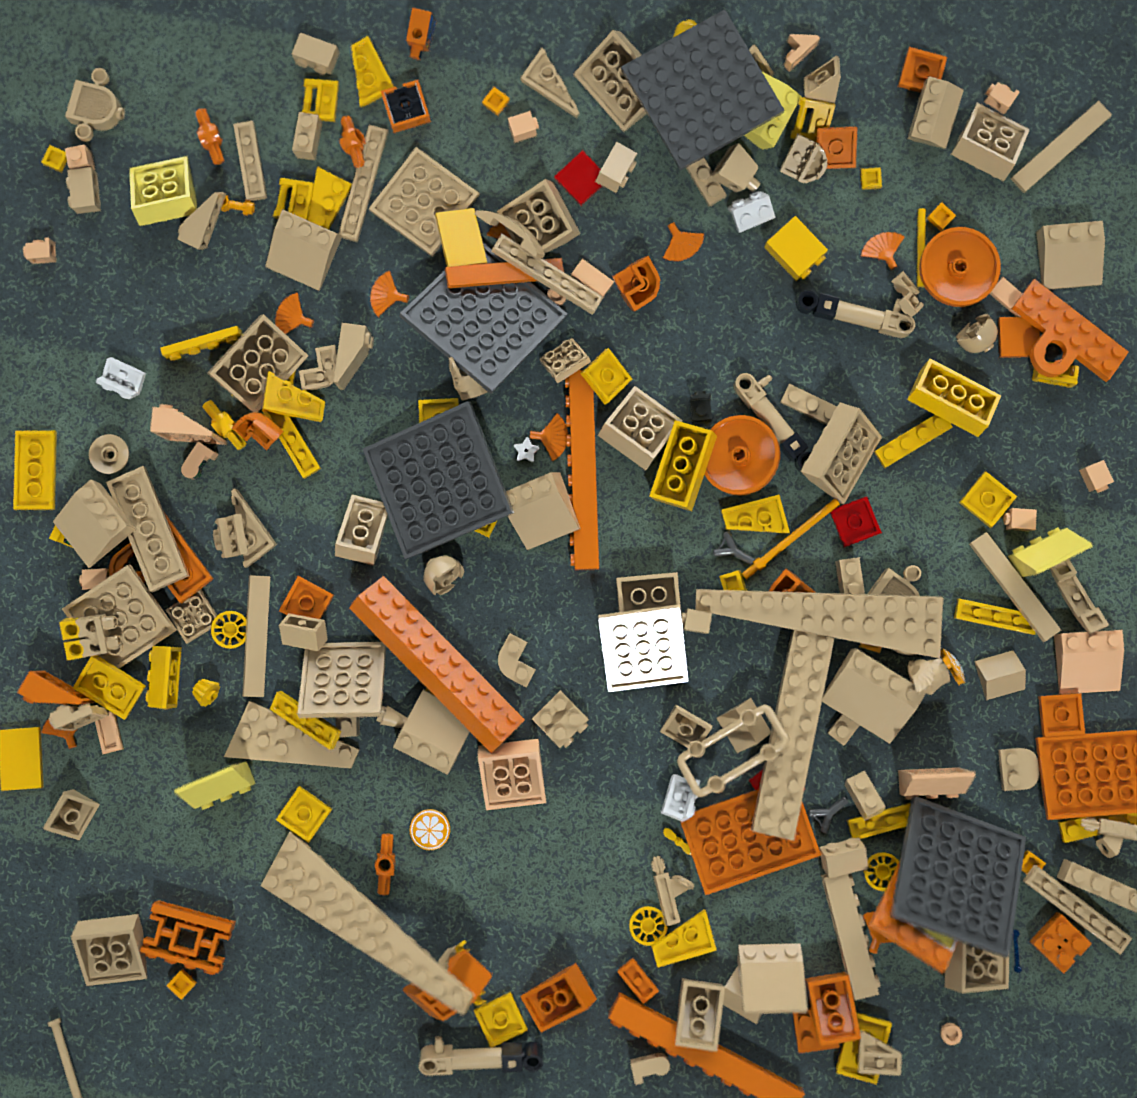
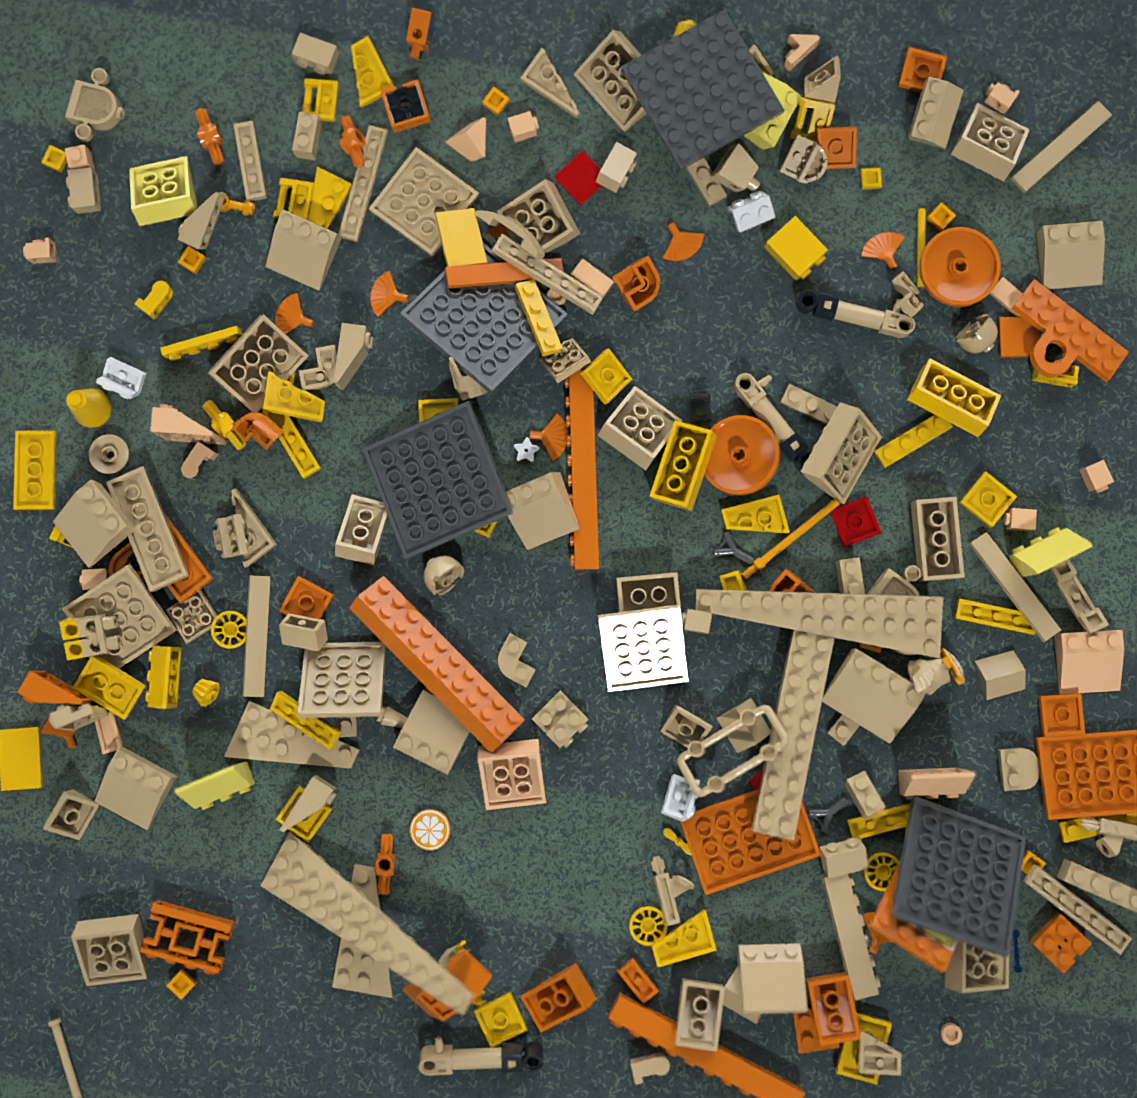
none -> yellow cone [66,388,111,428]
none -> tan slope [94,748,177,830]
none -> yellow leg [134,281,173,319]
none -> light orange plate [178,246,207,274]
none -> tan slope [280,775,337,832]
none -> tan wing [332,864,393,998]
none -> light nougat slope [445,118,486,161]
none -> yellow plate [515,279,562,356]
none -> tan brick [911,497,965,582]

